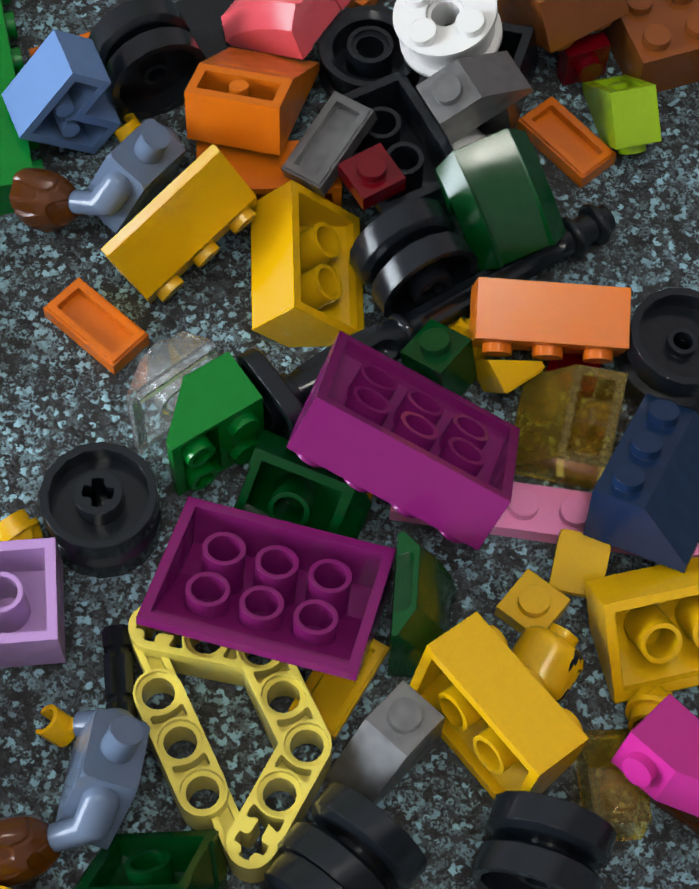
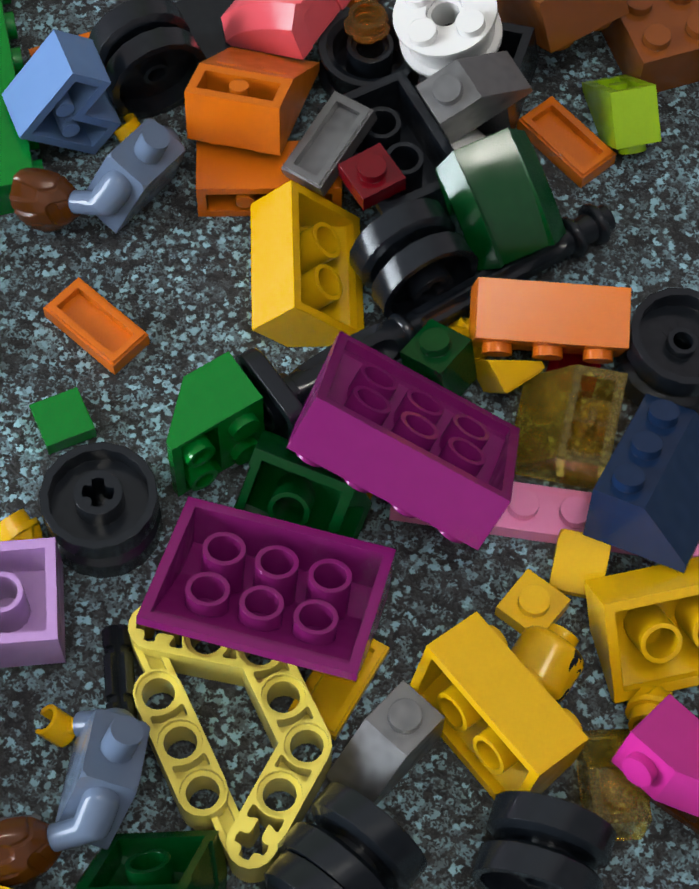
yellow slope [101,144,257,304] -> none
clear slope [126,331,218,453] -> none
dark green slope [387,531,456,678] -> none
dark red plate [556,31,611,86] -> none
none -> green tile [29,387,97,454]
none -> clear orange plate [344,0,390,44]

